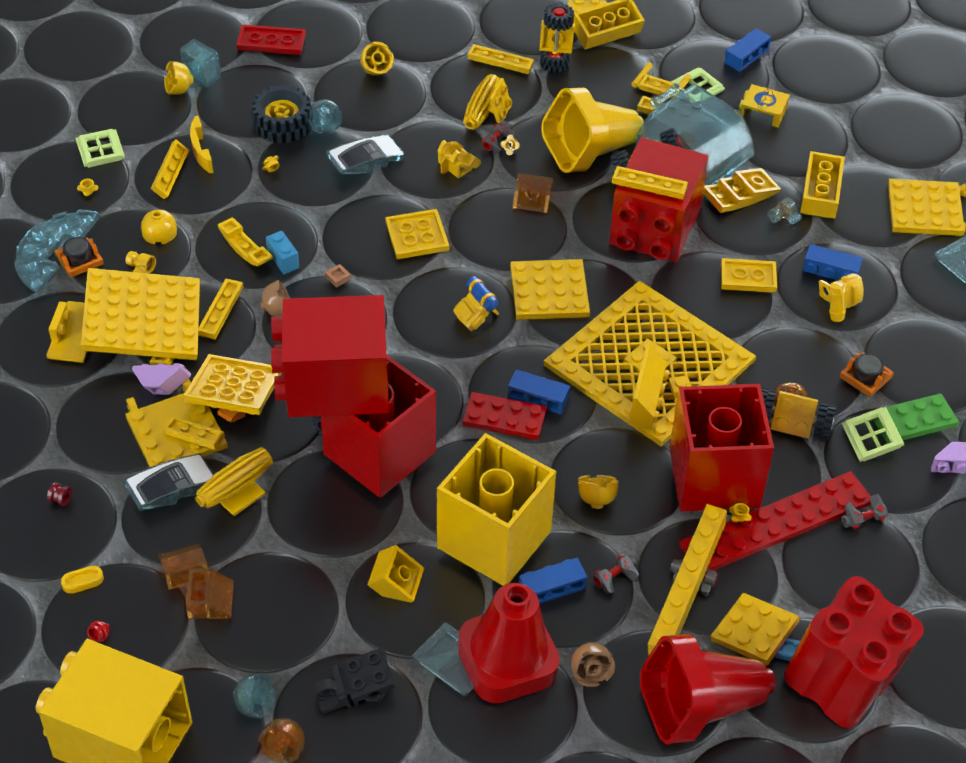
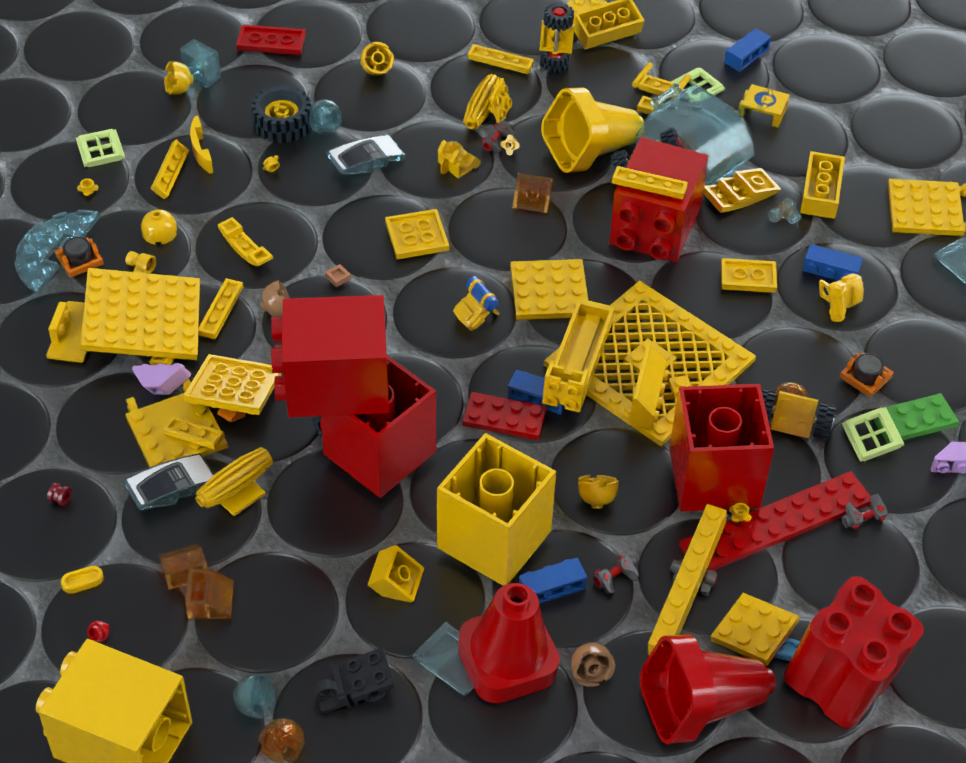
dark azure brick [266,231,300,275] -> none
none -> yellow brick [542,298,615,412]

